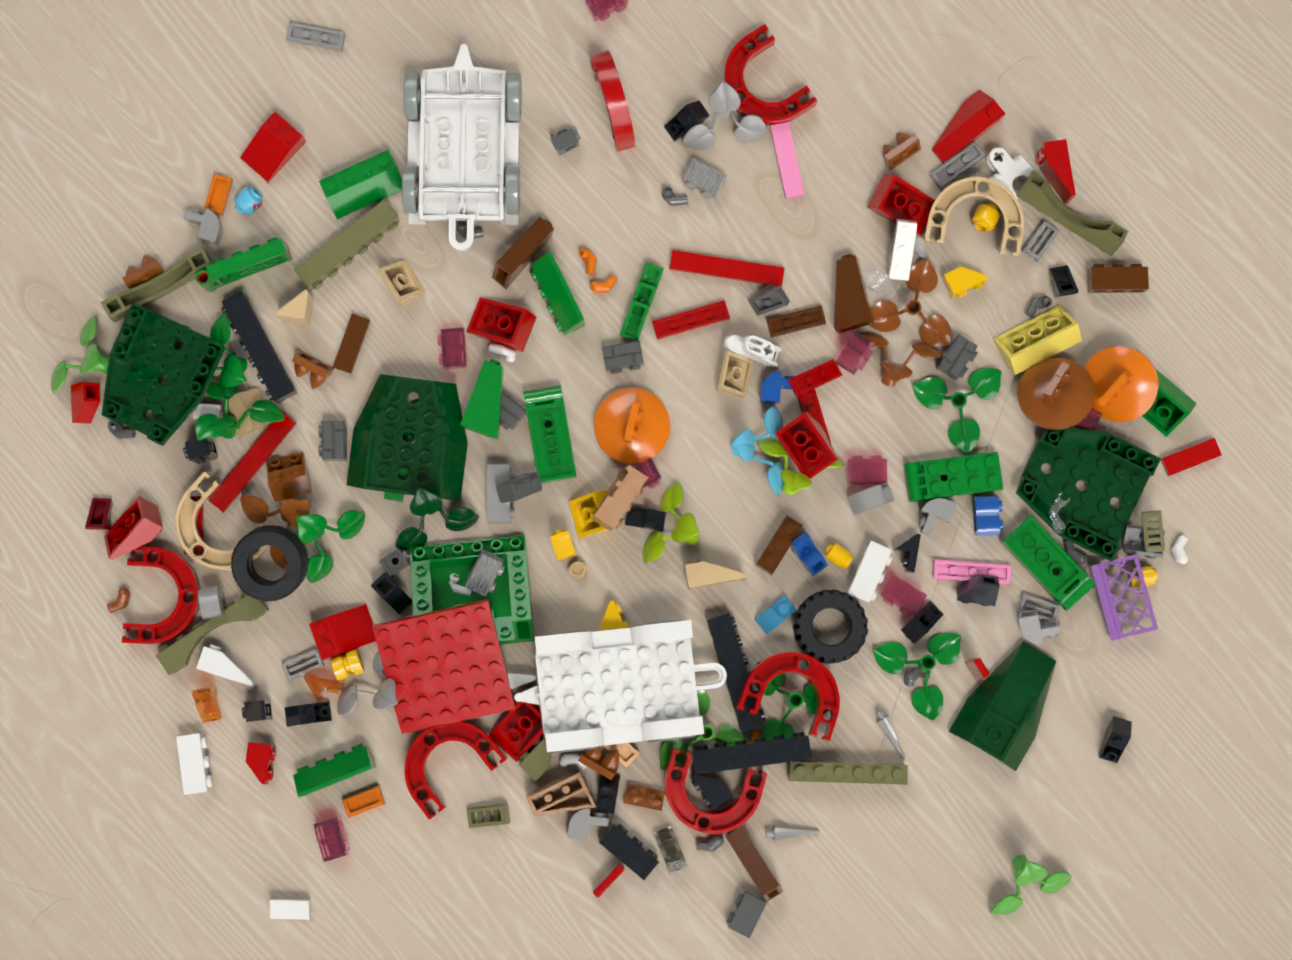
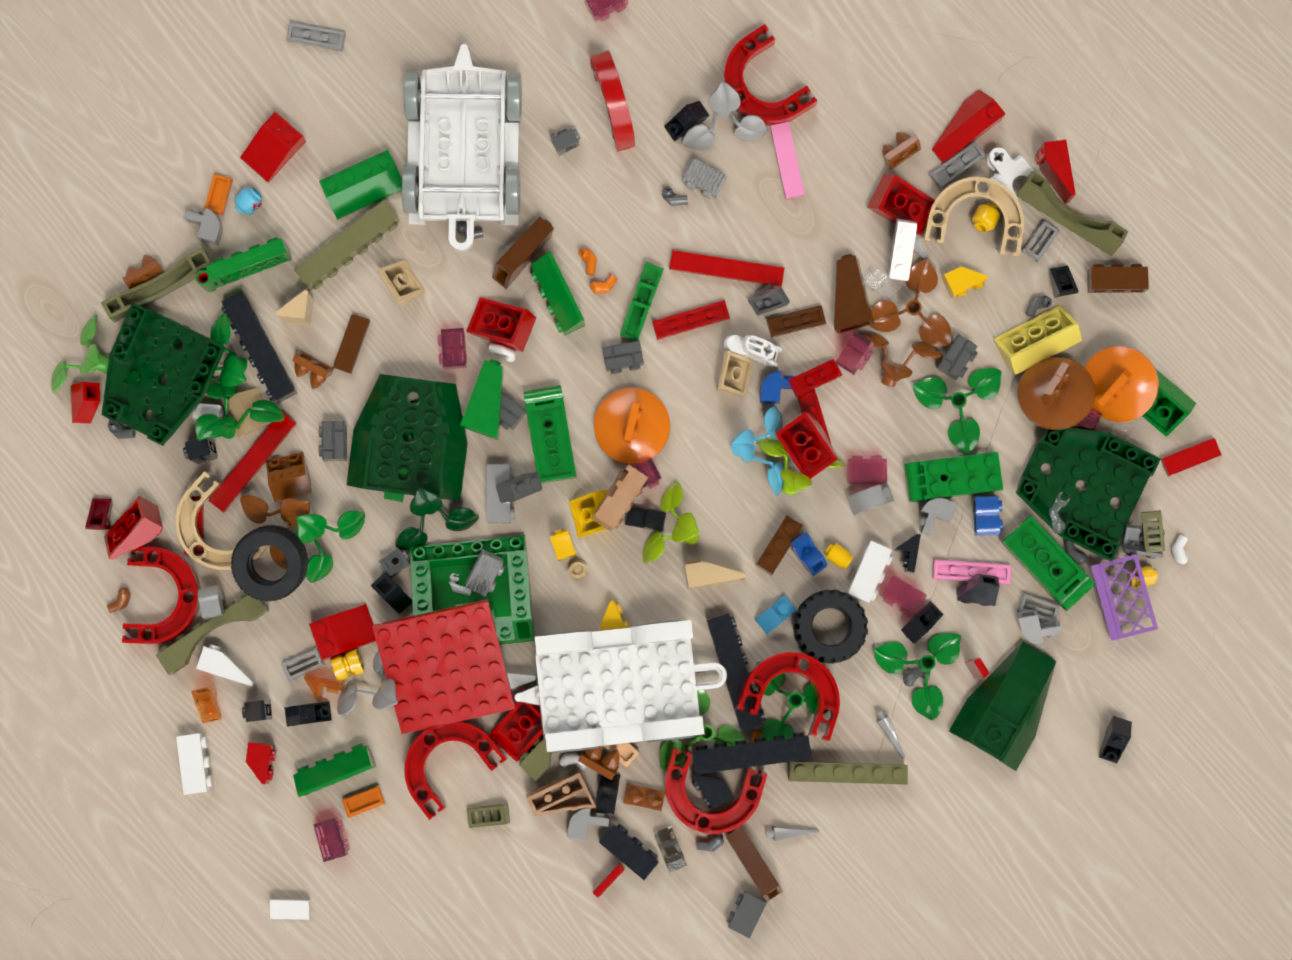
bright green plant [990,855,1072,915] -> none

